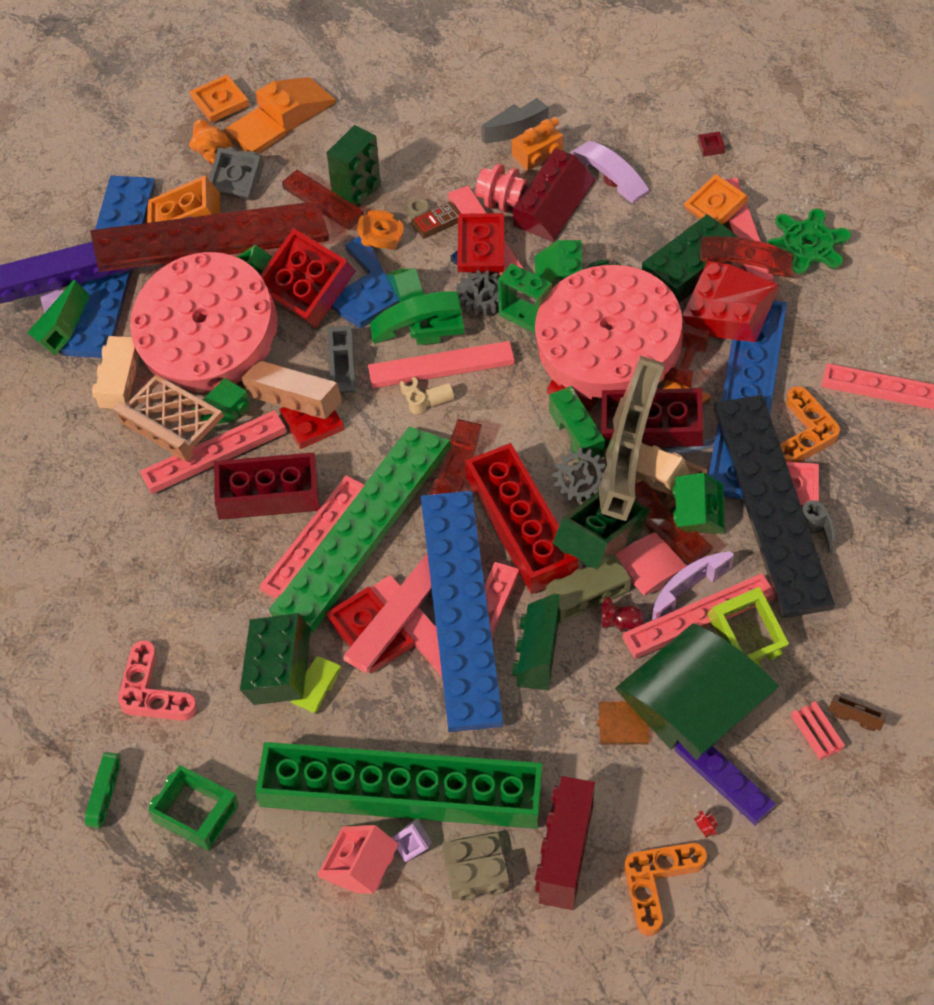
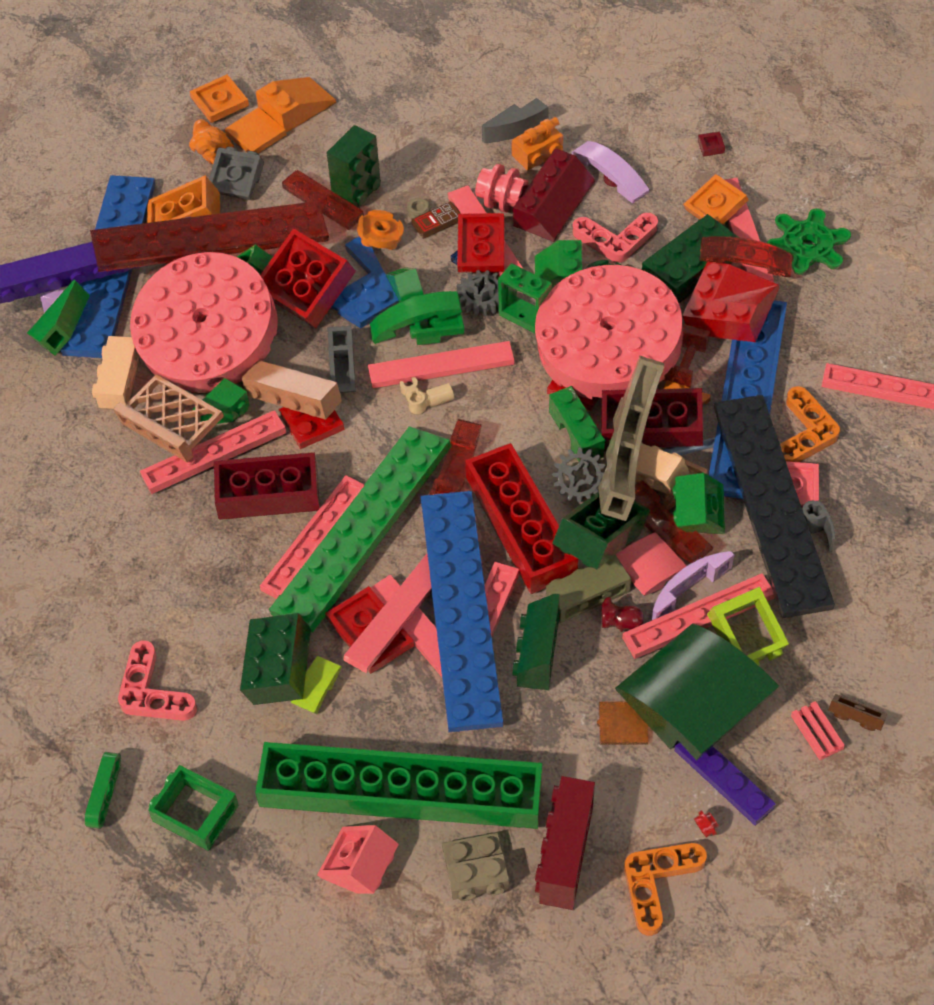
lavender slope [391,819,432,862] -> none
none -> coral beam [572,213,658,263]

